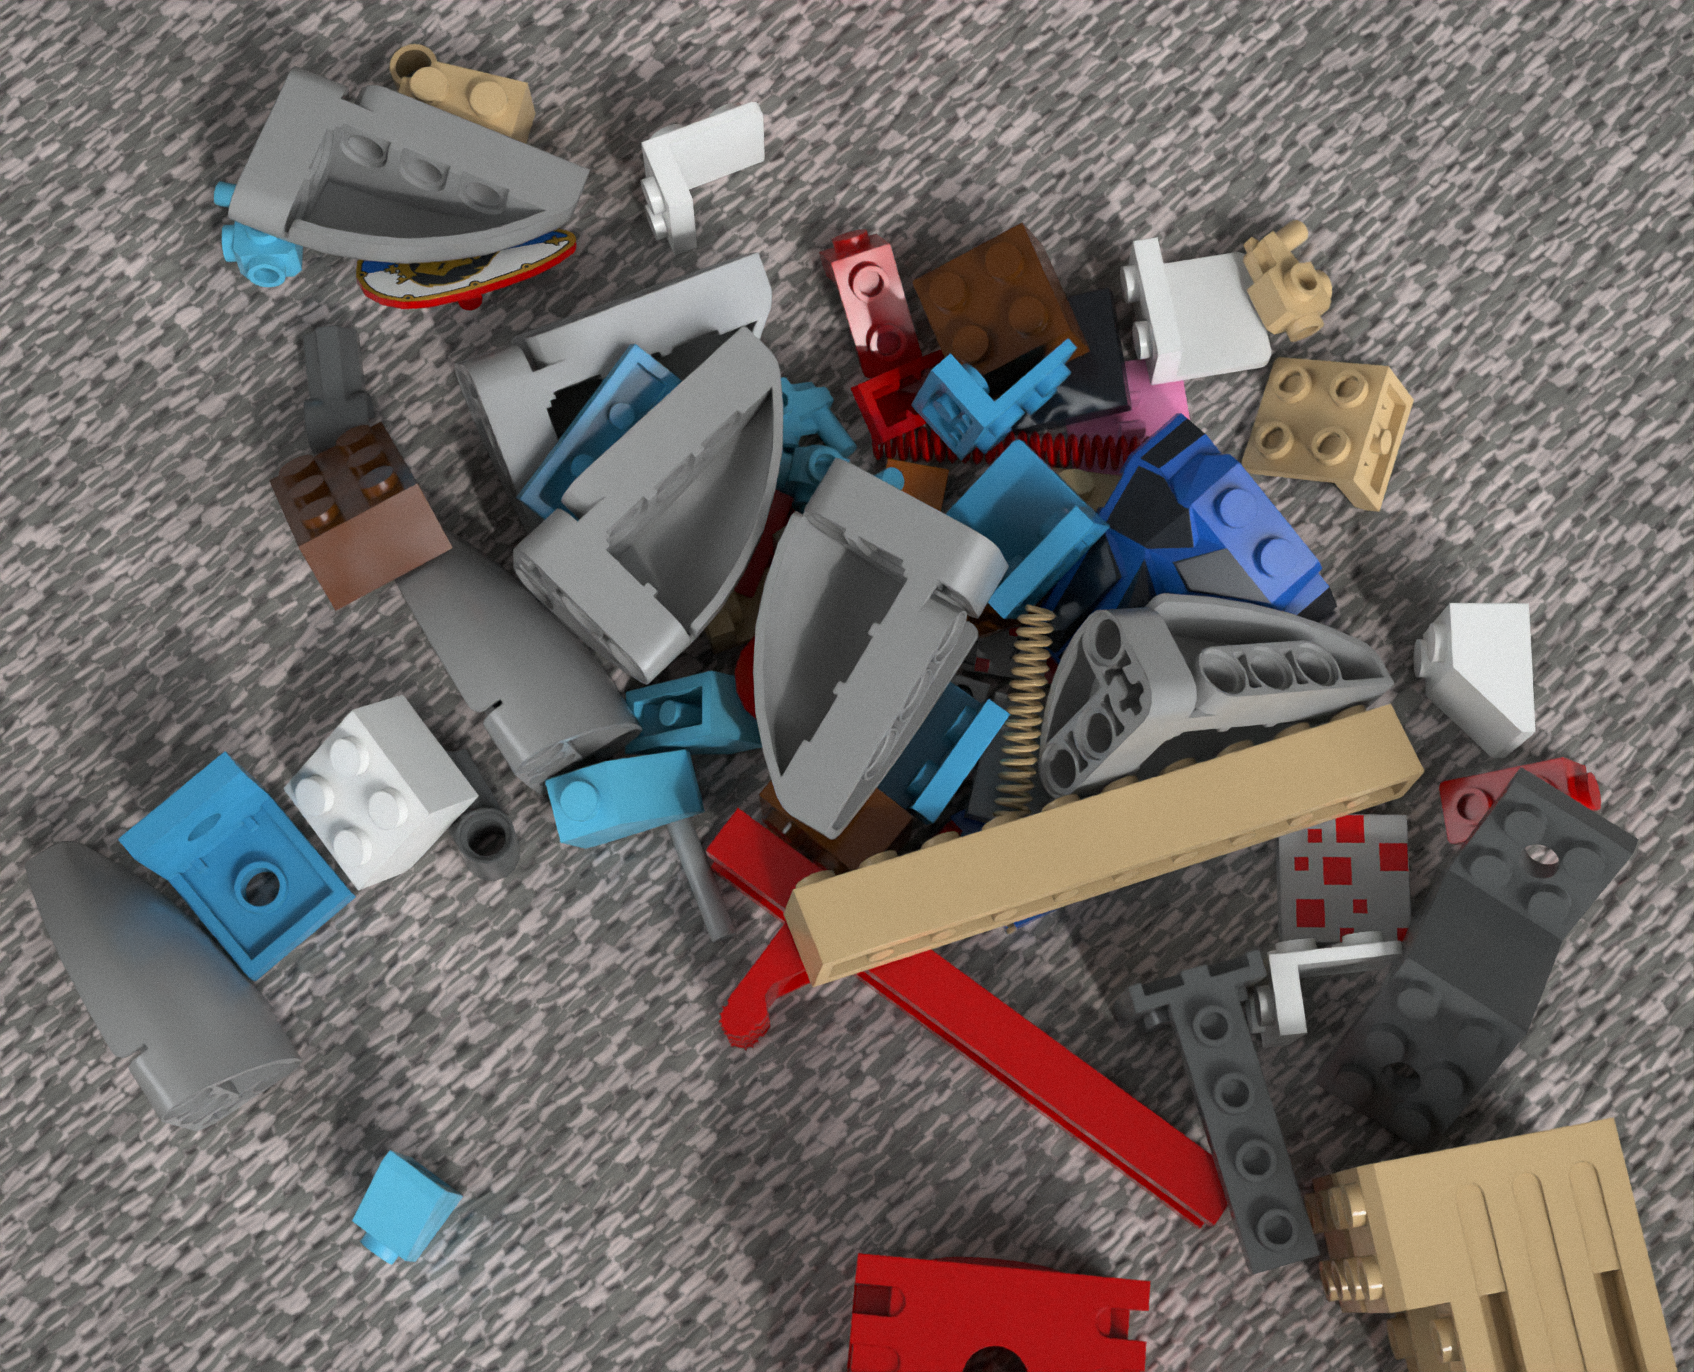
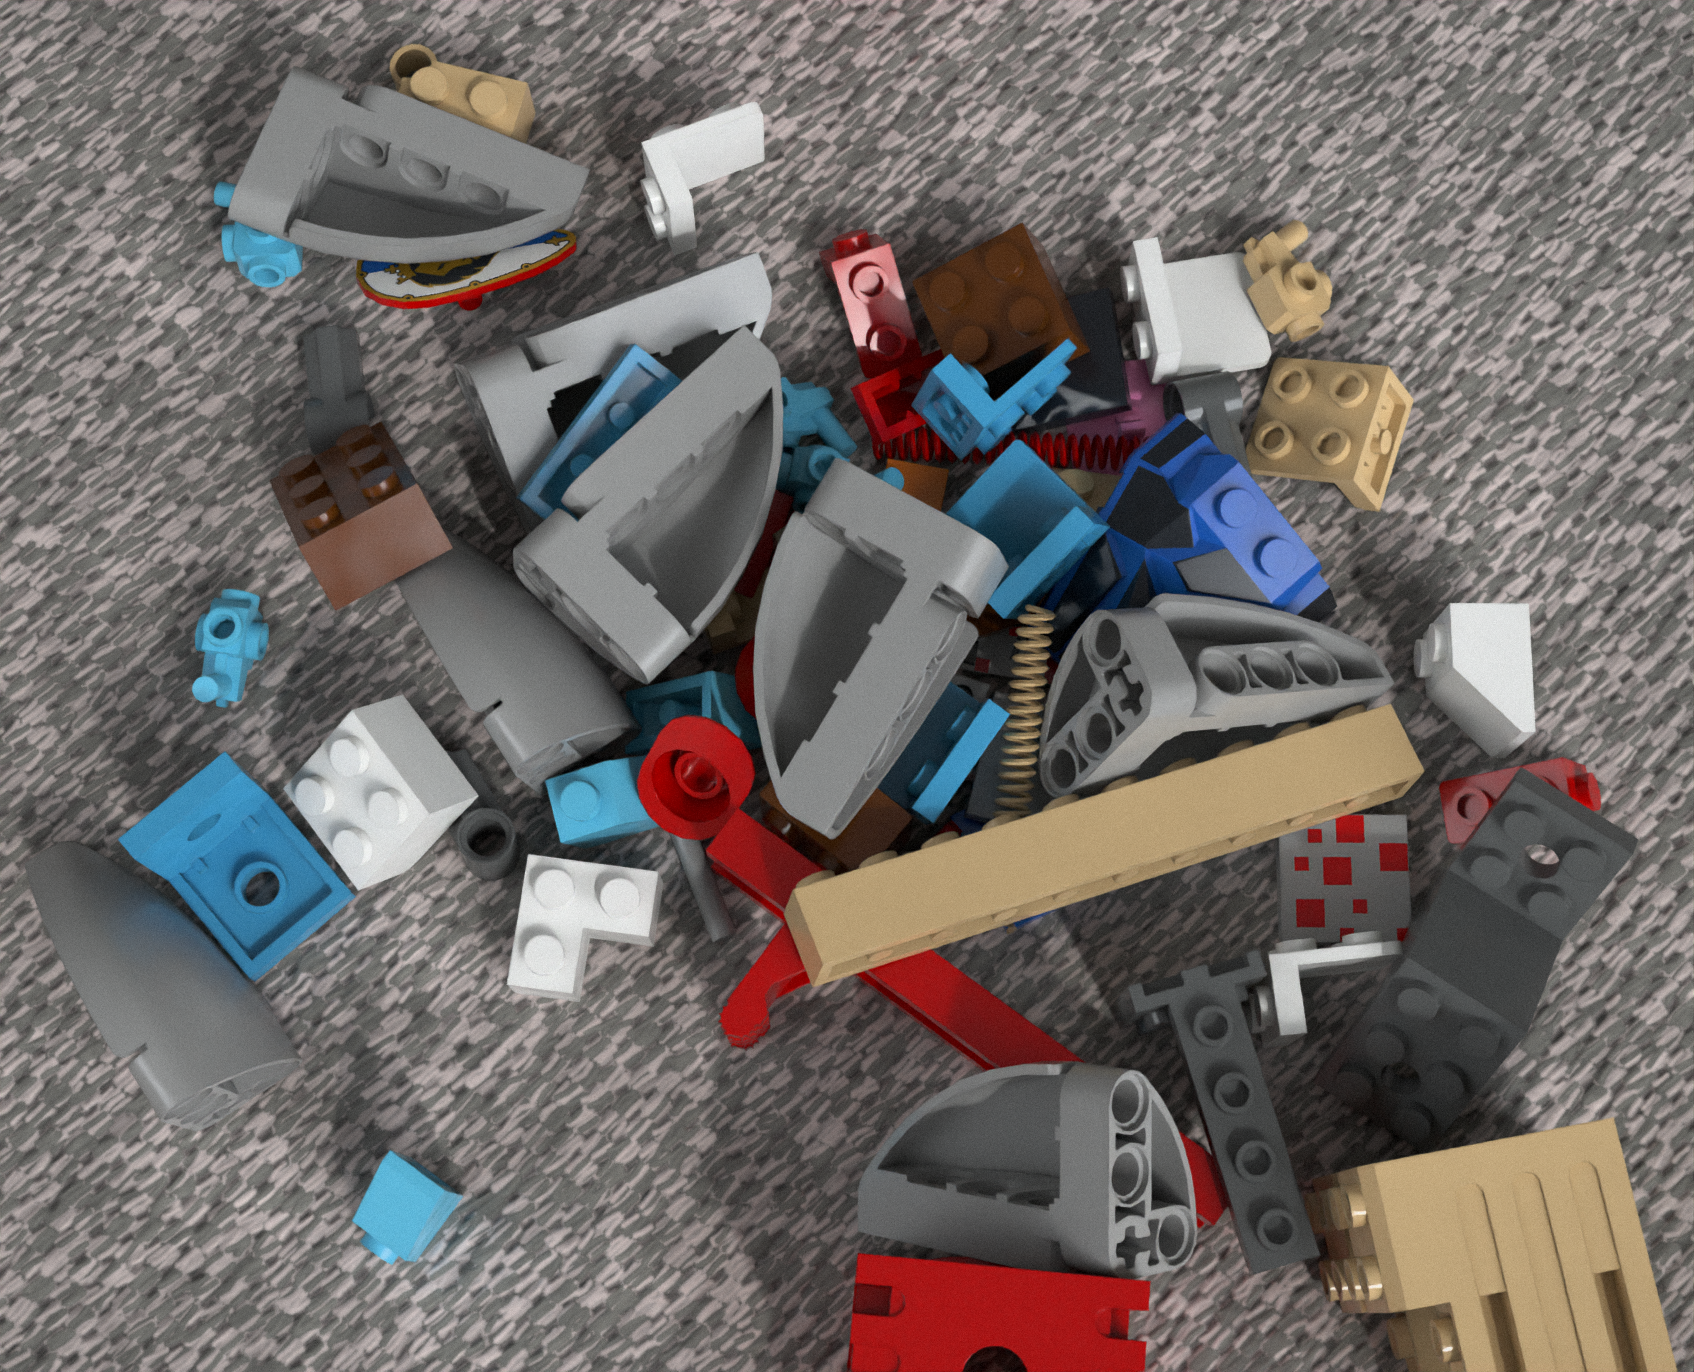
none -> medium azure piece [192,589,269,708]
none -> white brick [507,854,663,1002]
none -> red piece [637,715,755,840]
none -> light grey panel [858,1061,1197,1279]
none -> dark grey piece [1163,371,1253,478]

